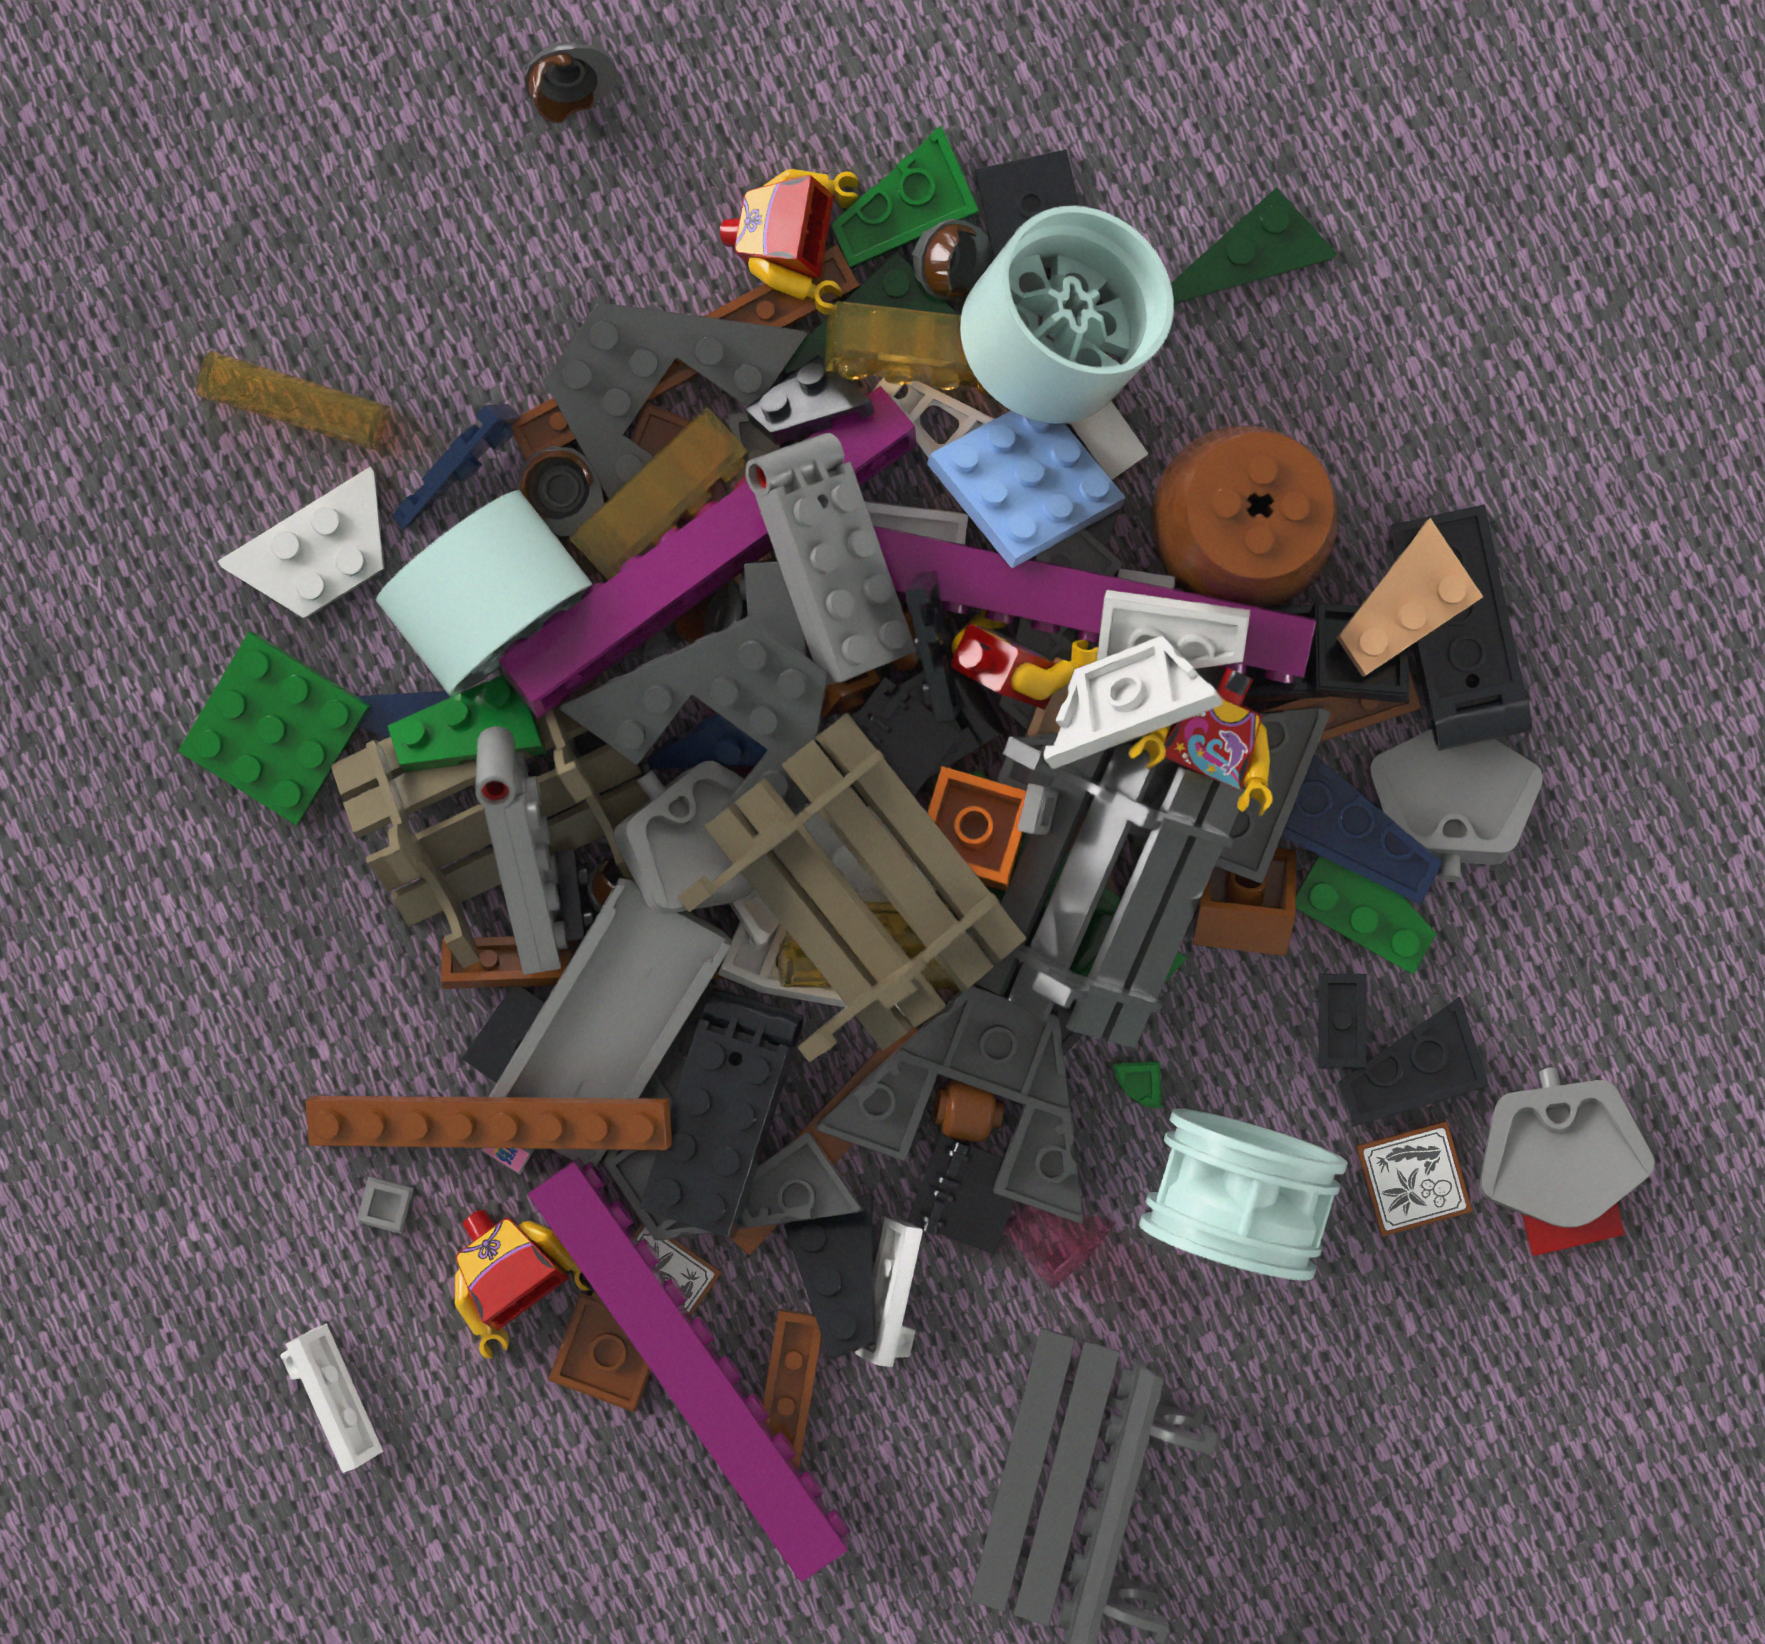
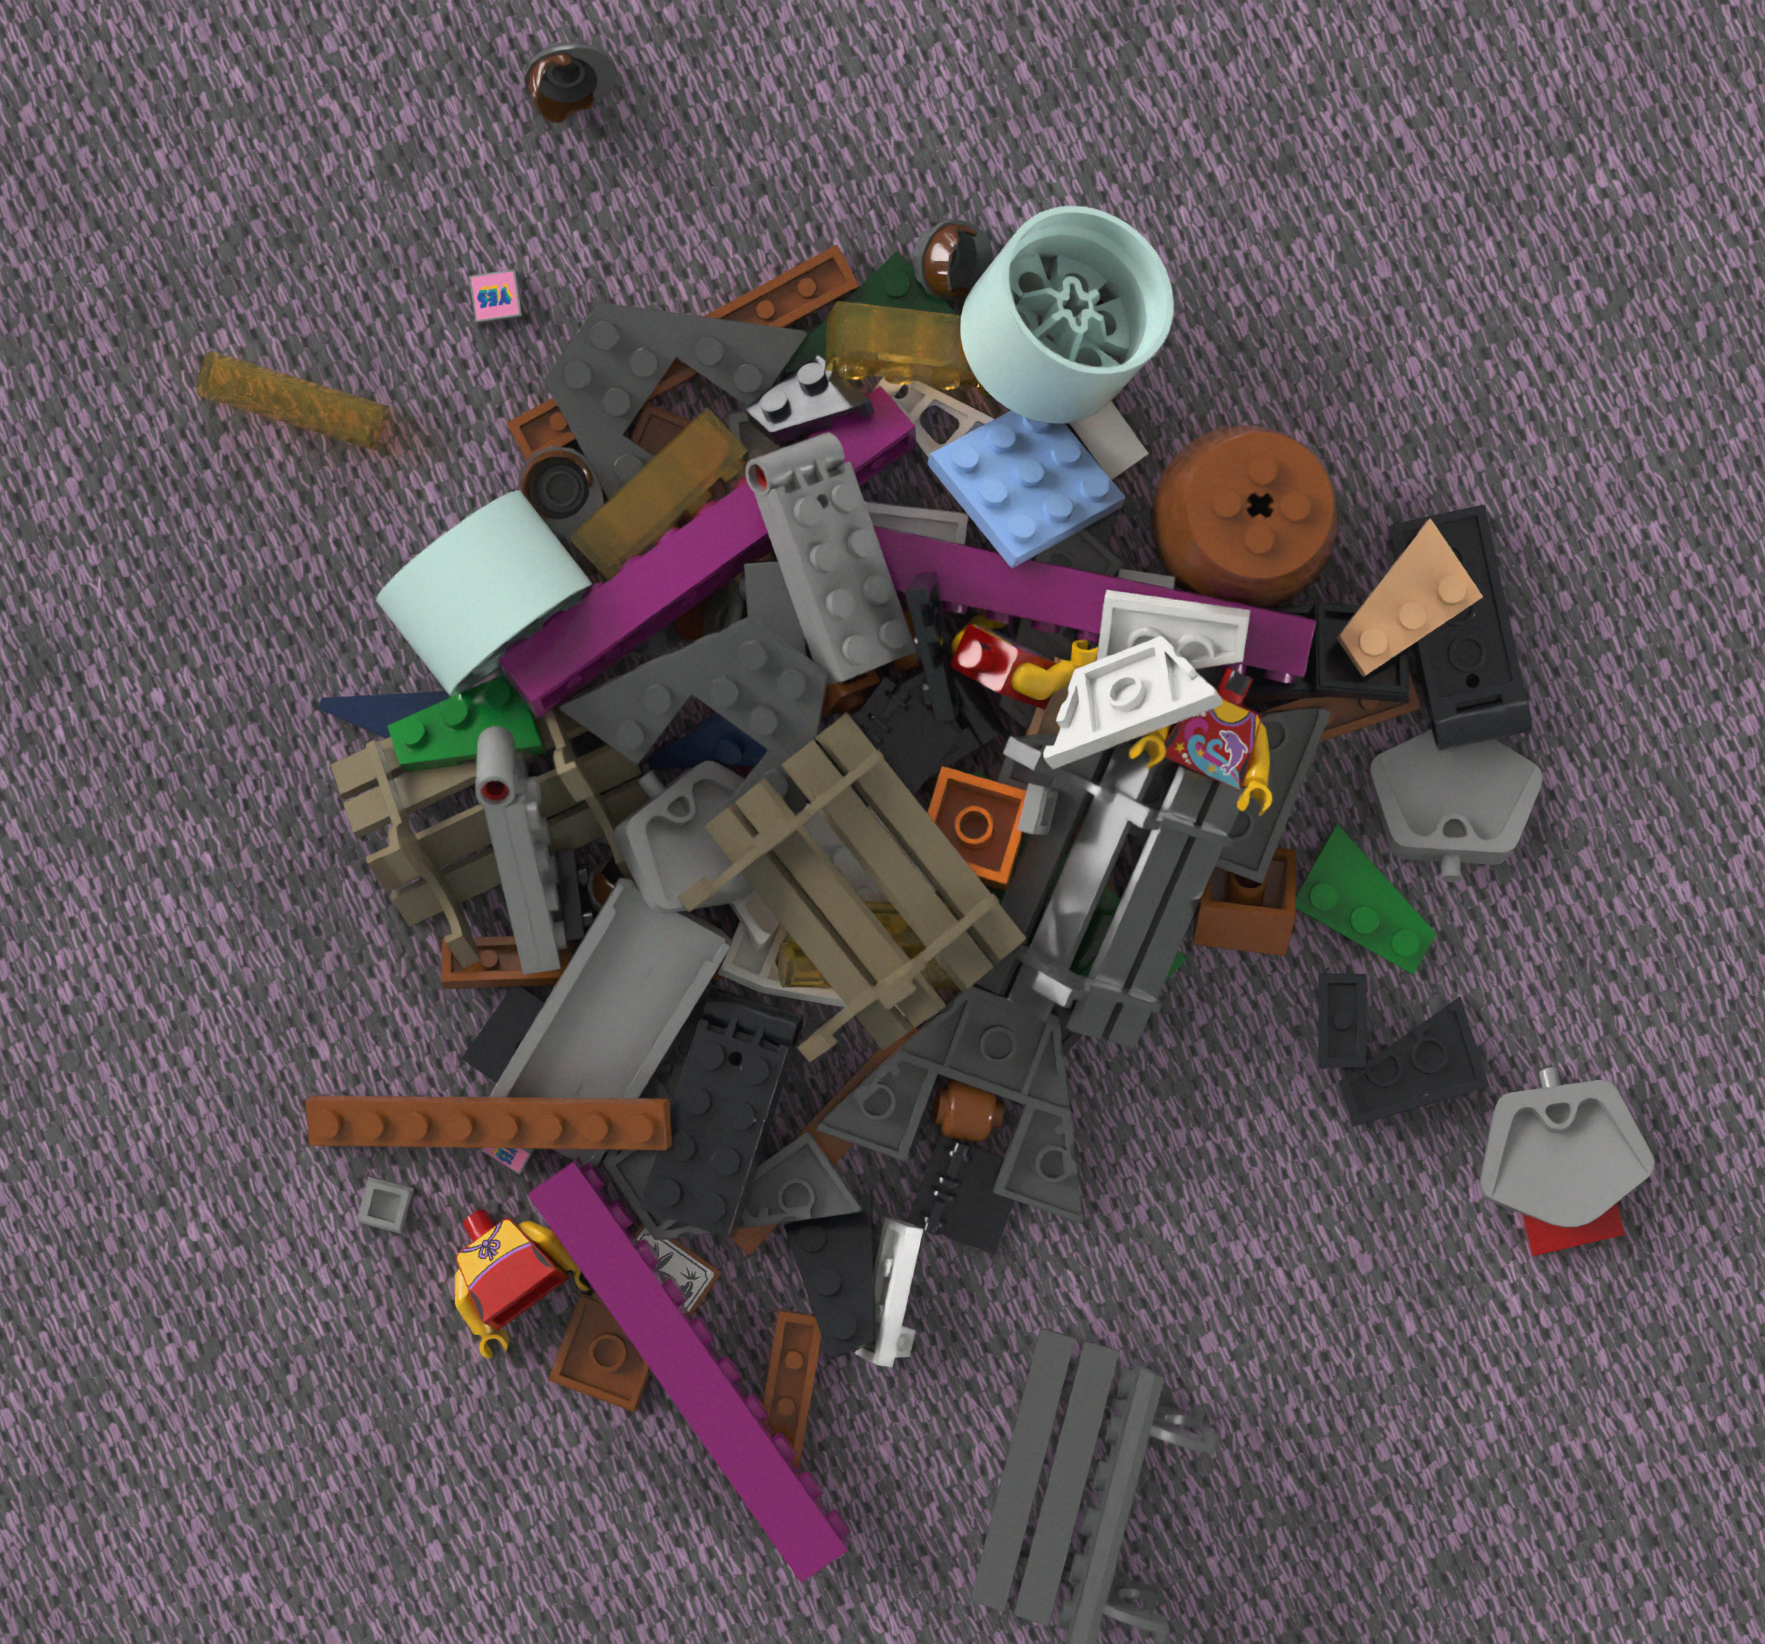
green plate [178,631,371,826] -> none
white wing [218,466,385,619] -> none
white hinge [280,1324,383,1473] -> none
dark blue wing [392,404,521,530] -> none
torso [720,169,859,315] -> none
green wing [831,125,979,270] -> none
black plate [975,149,1079,259] -> none
clear pink slope [1004,1205,1117,1289] -> none
green tile [1112,1061,1162,1109] -> none
light aqua wheel [1139,1109,1348,1280] -> none
dark green wing [1171,187,1337,304] -> none
dark blue wing [1281,754,1442,905] -> none
tile [1355,1120,1473,1237] -> none
none -> tile [469,269,523,324]

